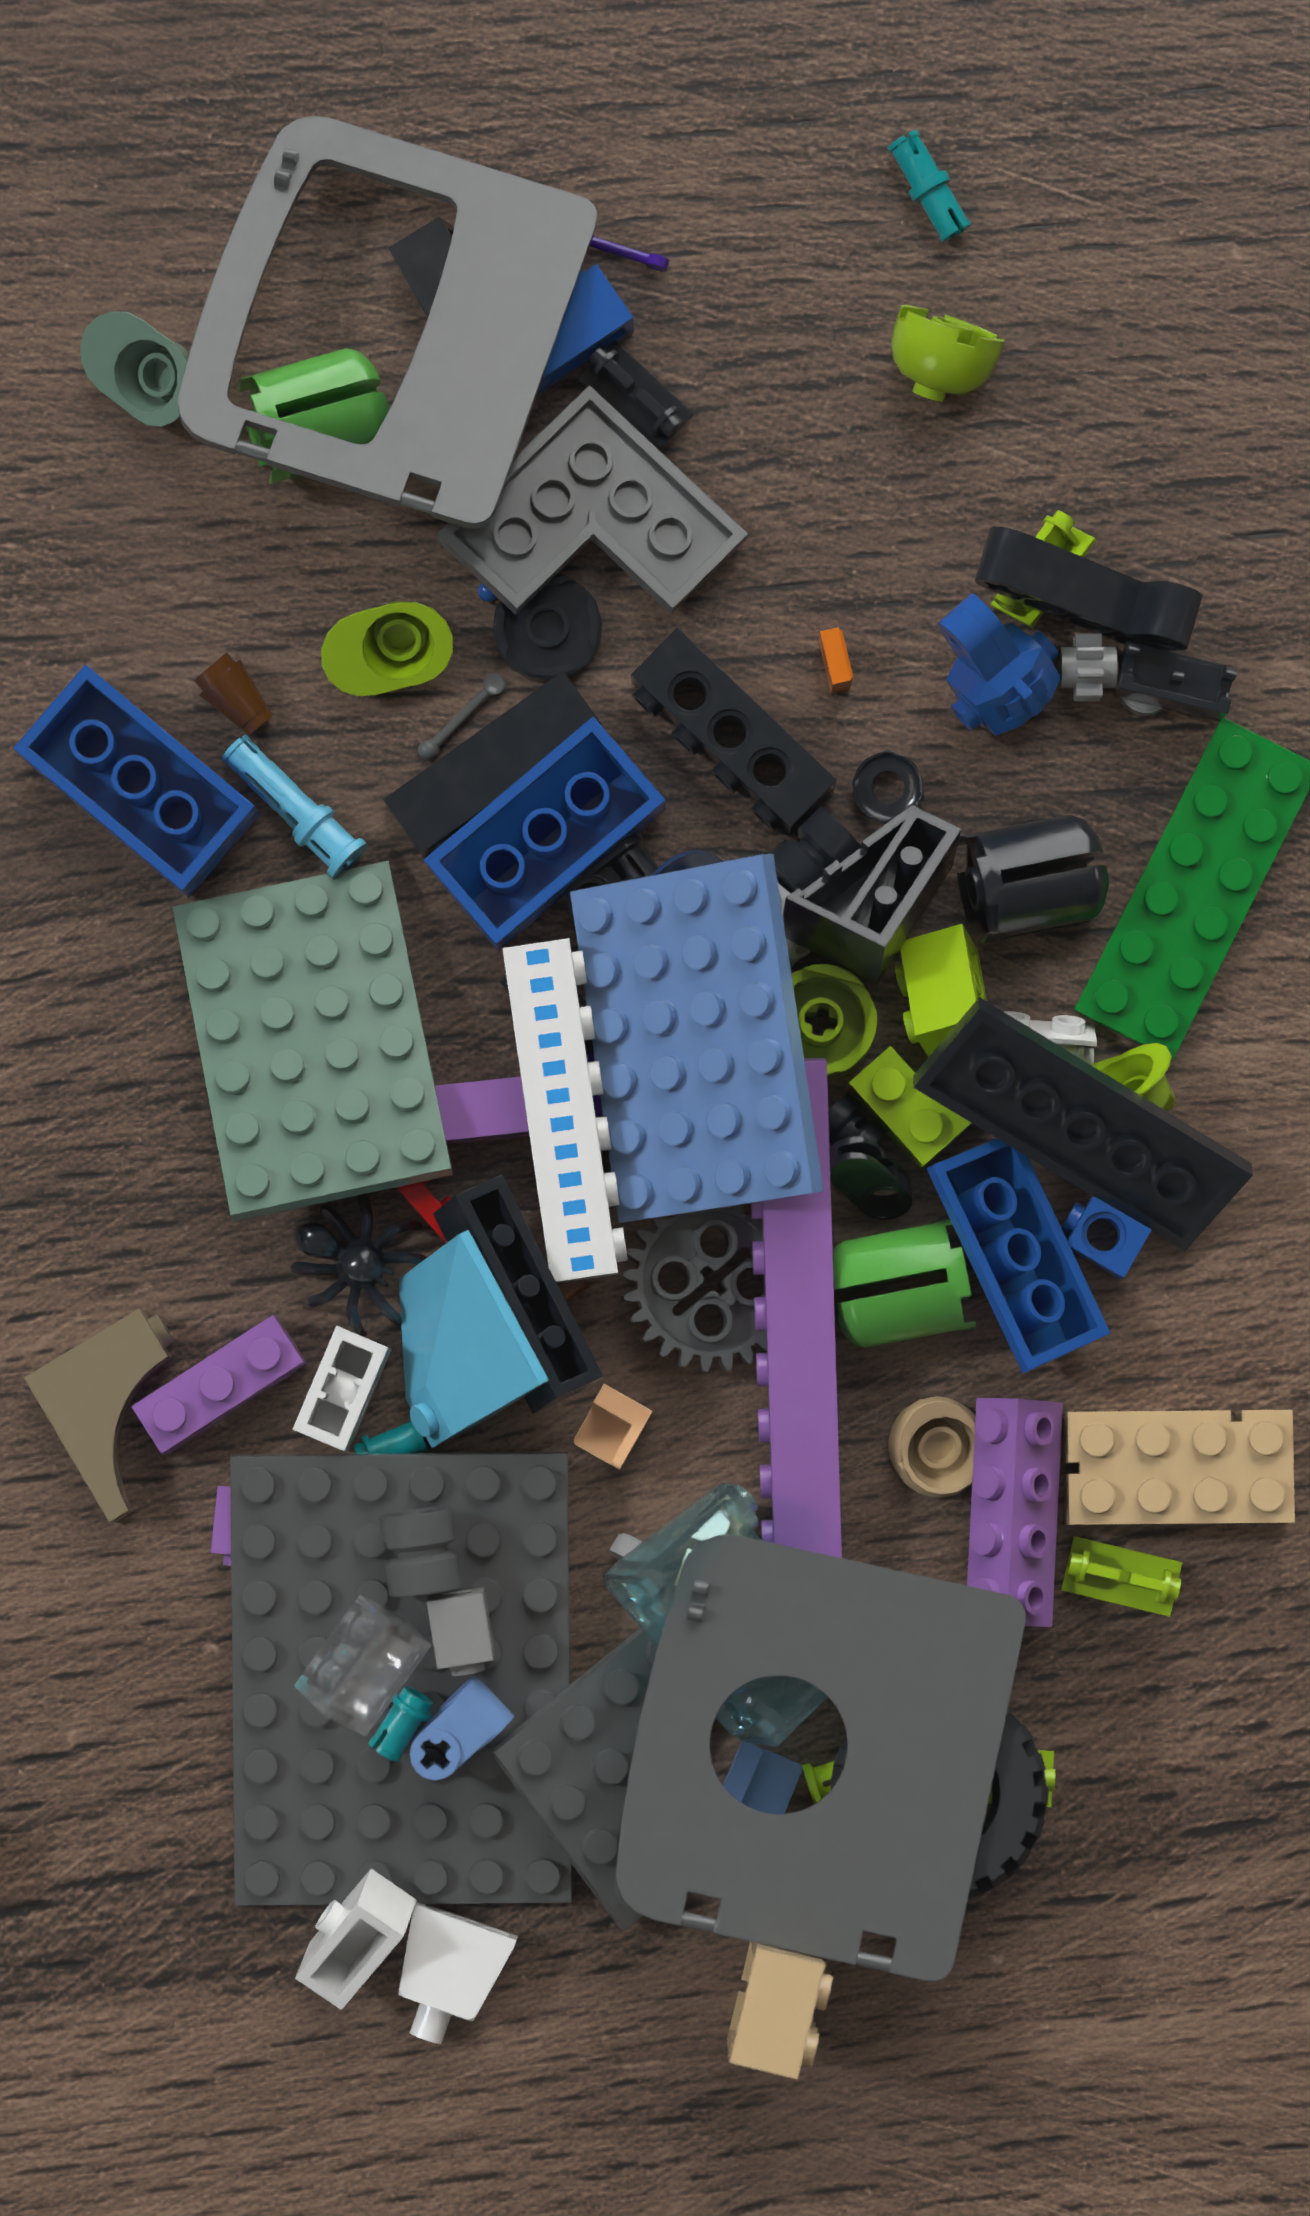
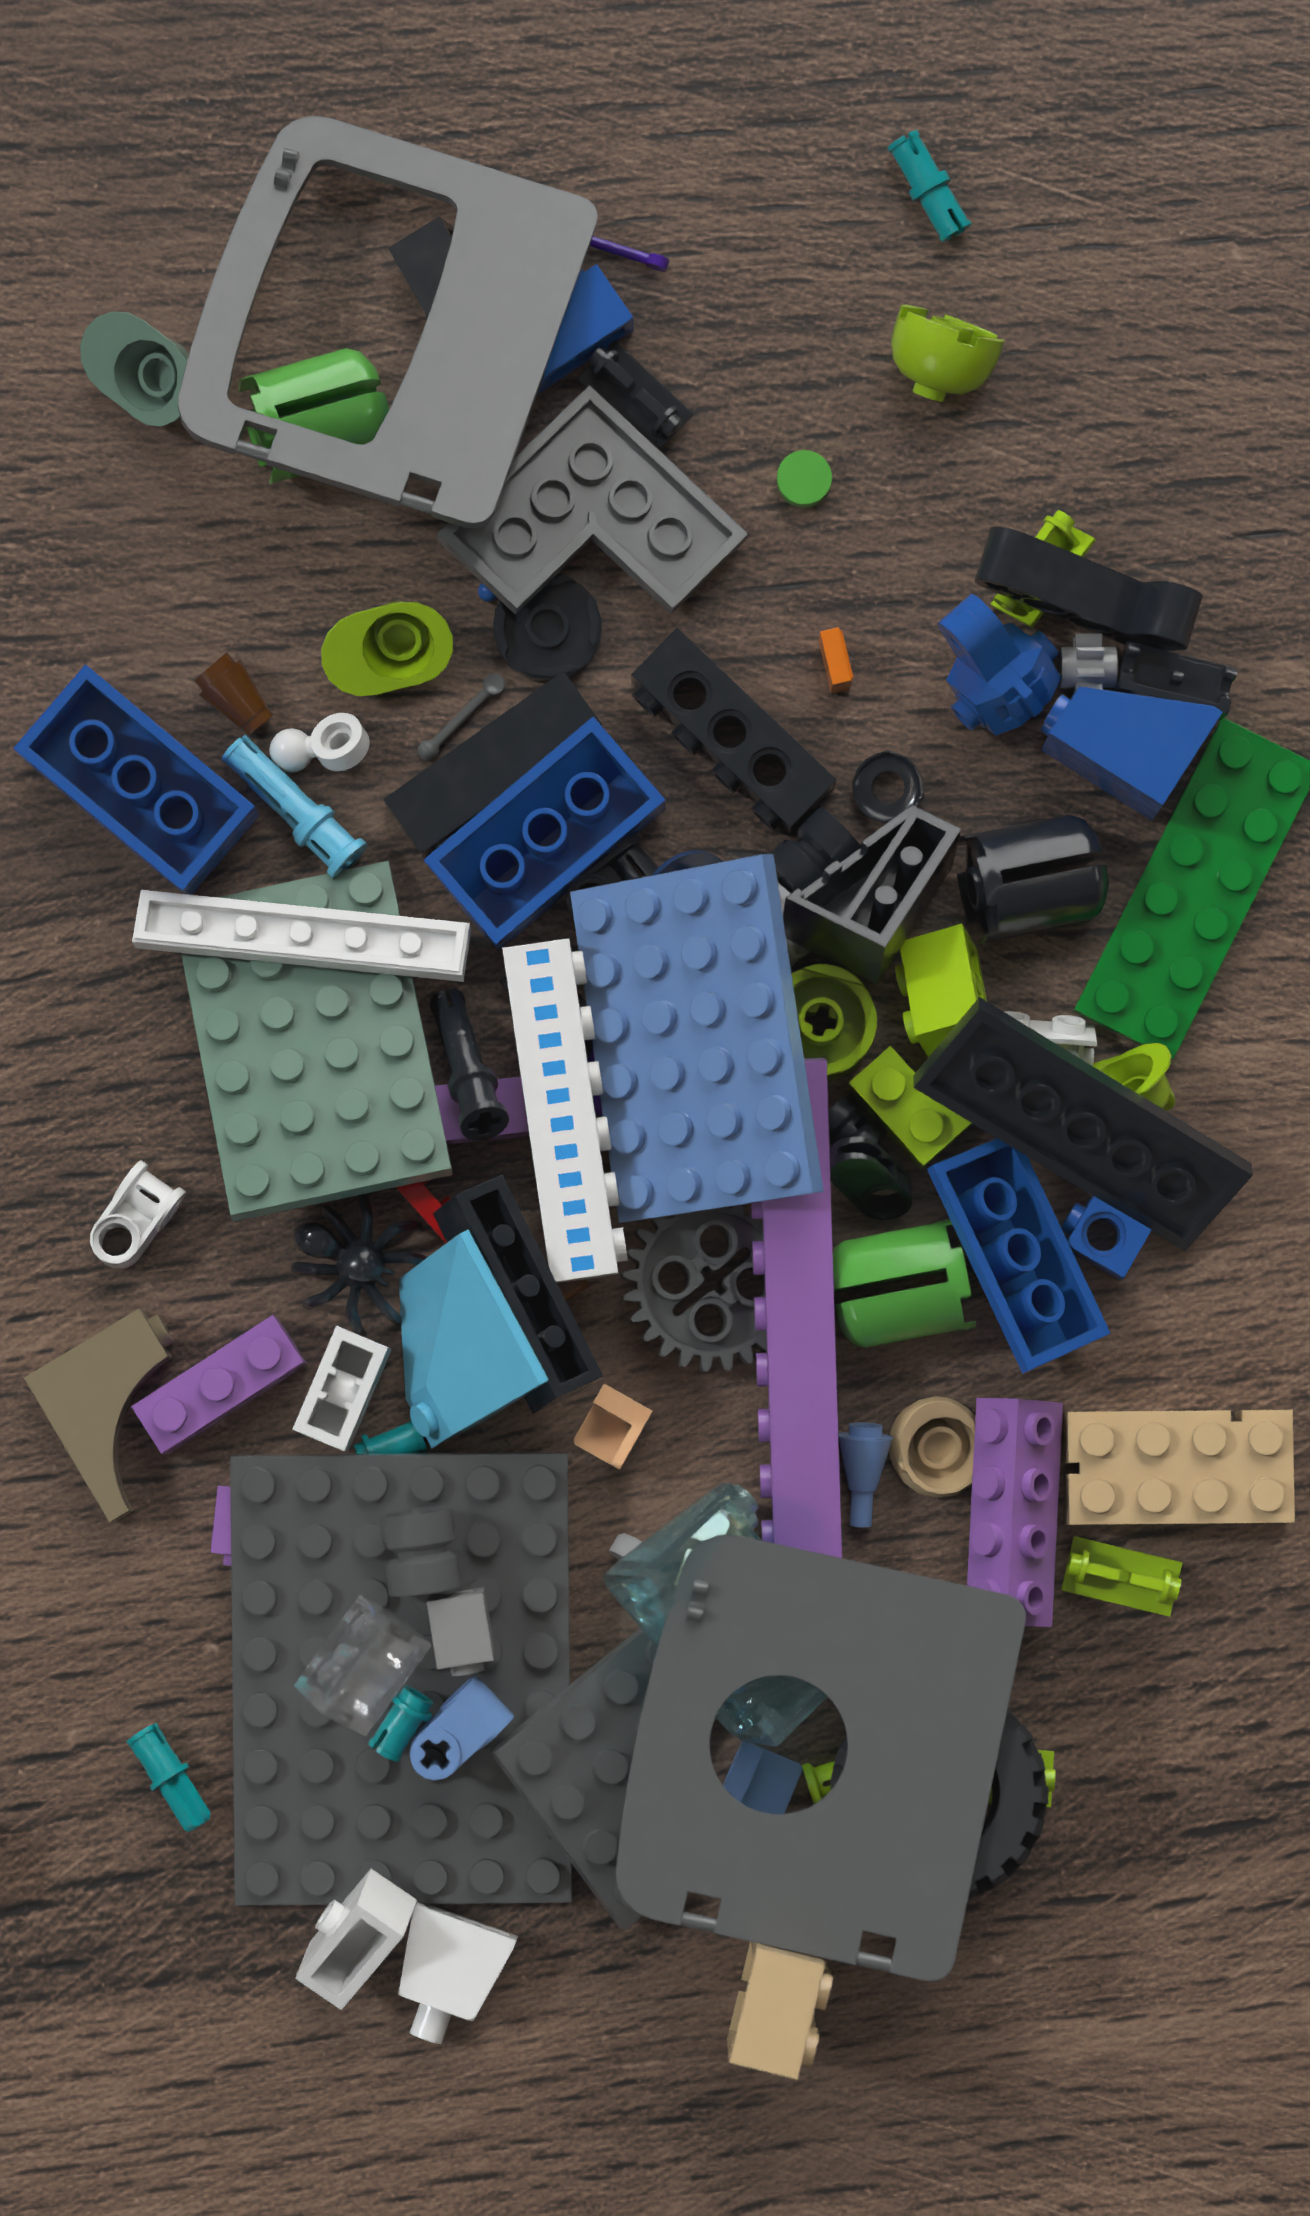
none -> white piece [90,1160,187,1269]
none -> teal axle [126,1722,211,1832]
none -> white tile [132,890,471,982]
none -> white plate [269,713,370,773]
none -> black pin [429,989,509,1140]
none -> bright green tile [777,450,832,508]
none -> medium blue cone [838,1422,893,1527]
none -> blue slope [1040,686,1223,821]

